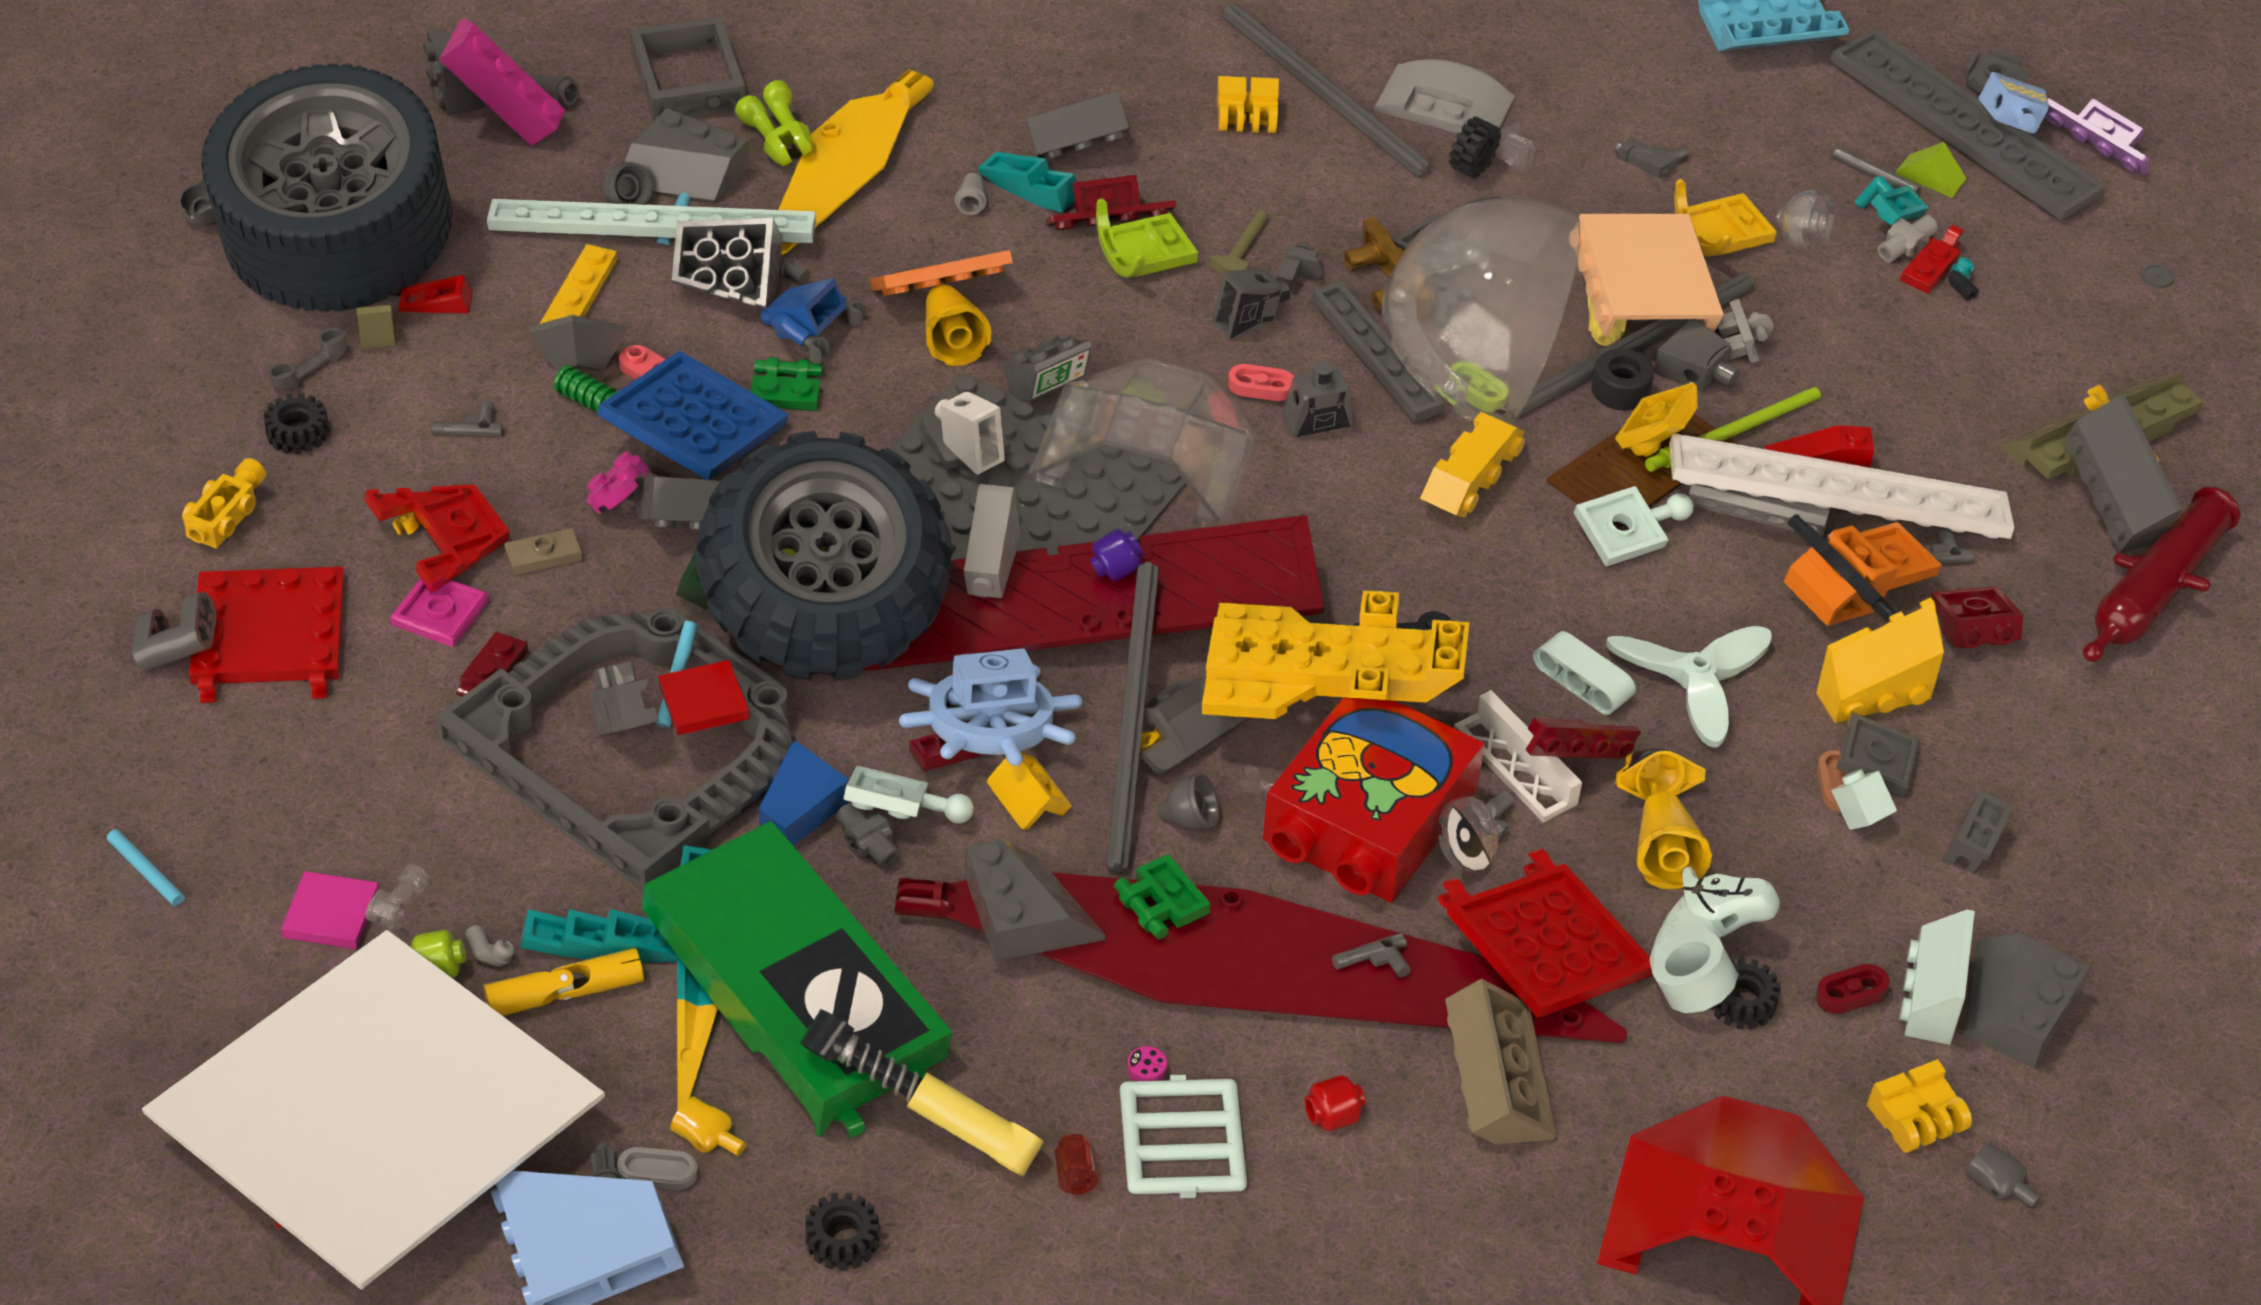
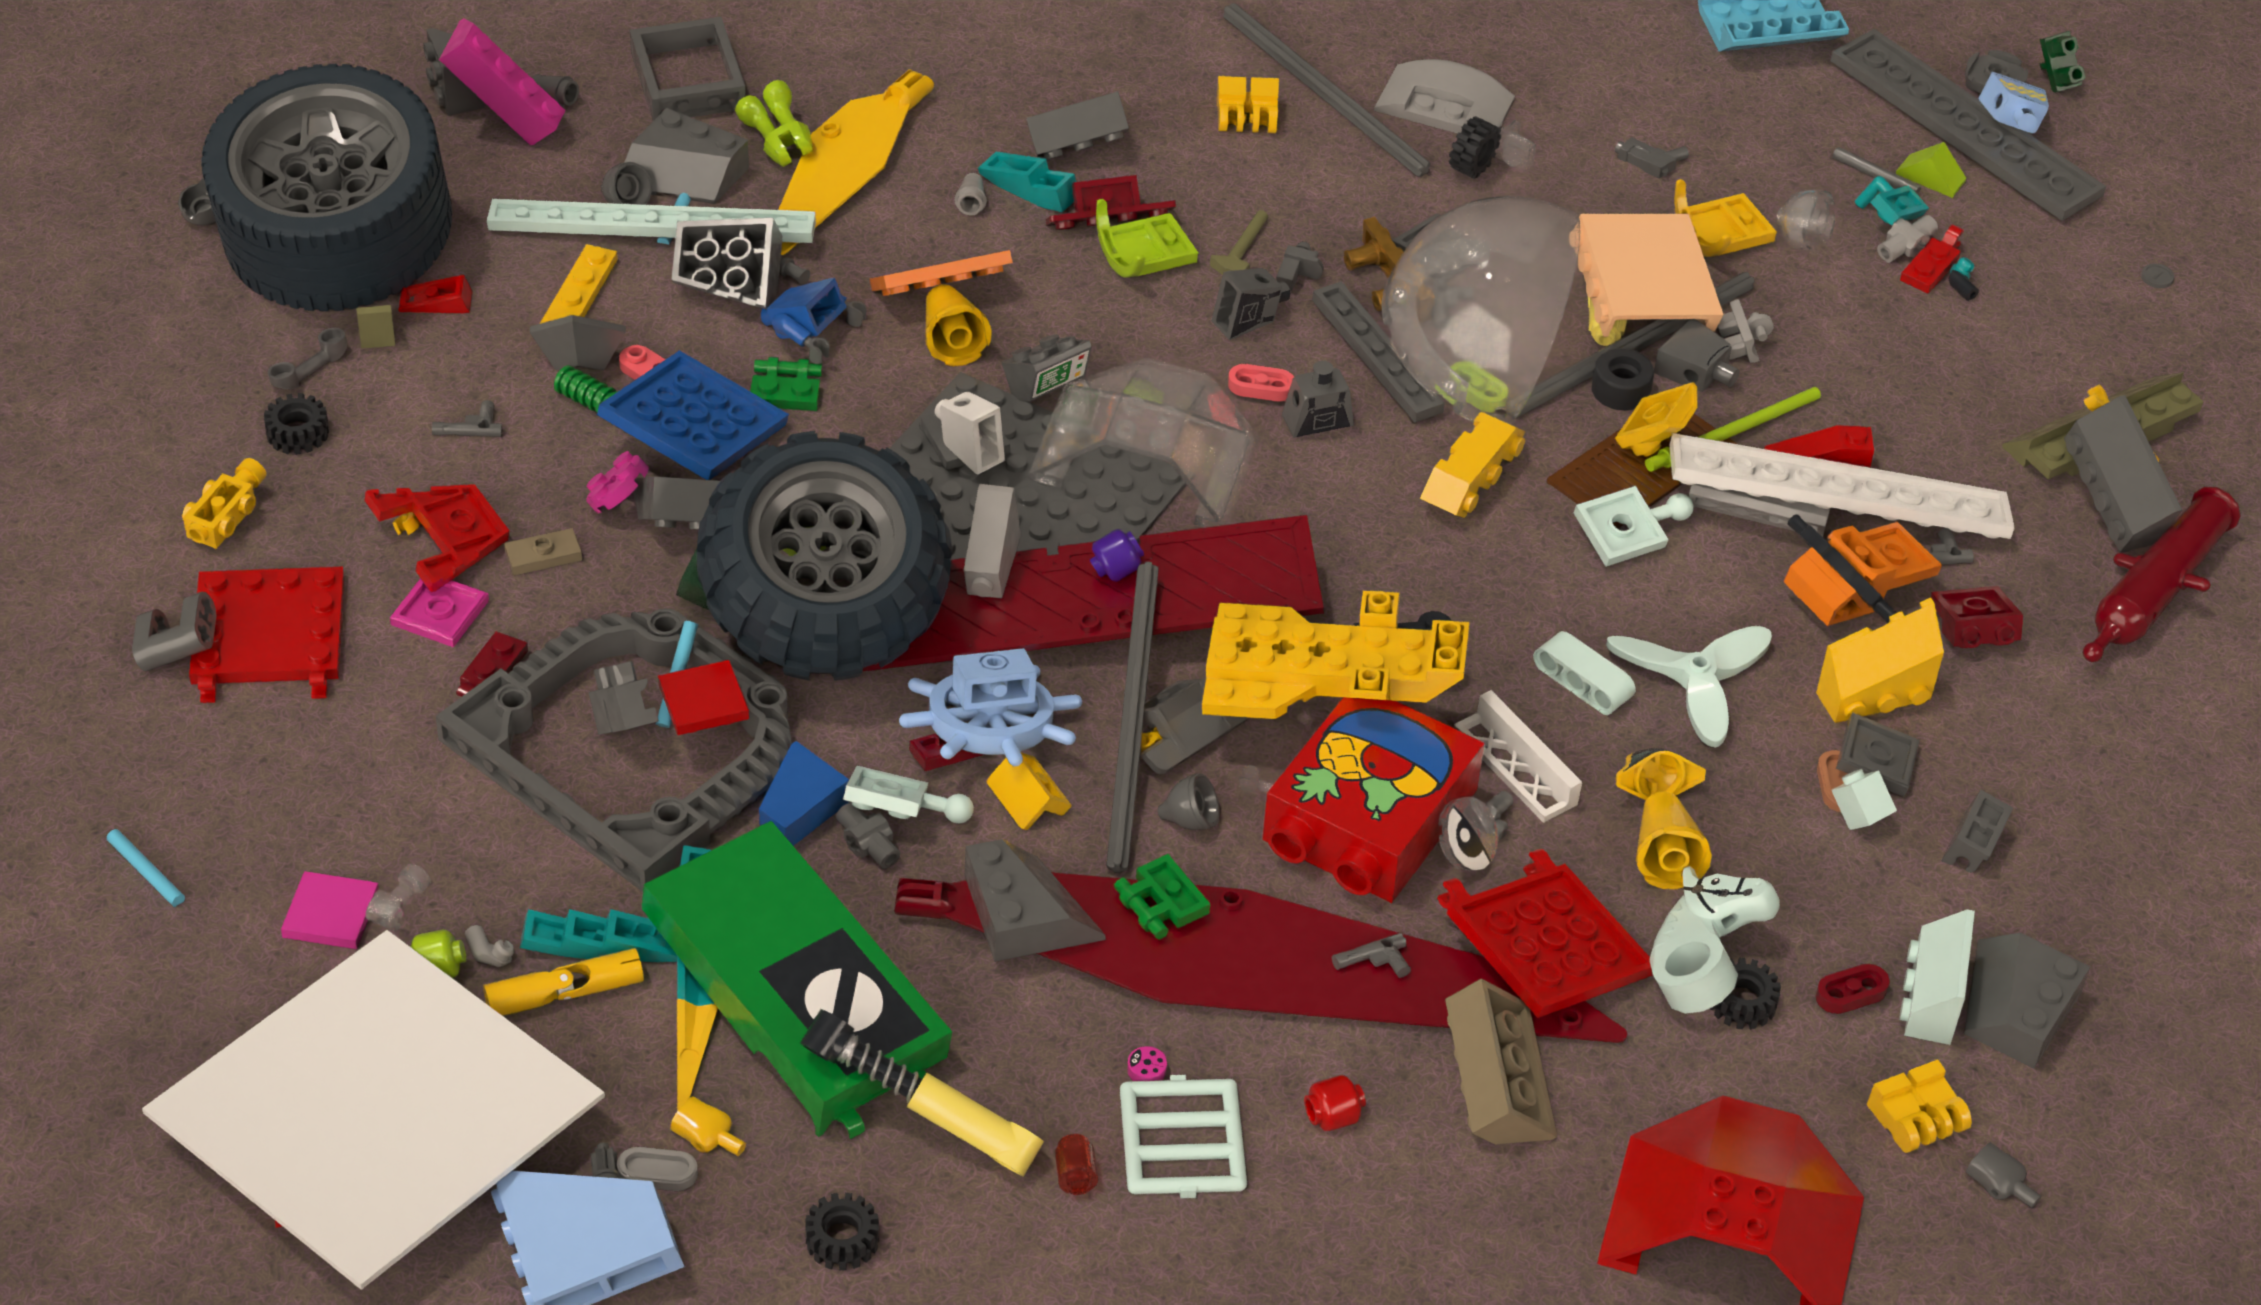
dark red bracket [1525,717,1641,759] -> none
medium lavender bracket [2045,98,2150,176] -> none
none -> dark green hips [2039,31,2086,93]

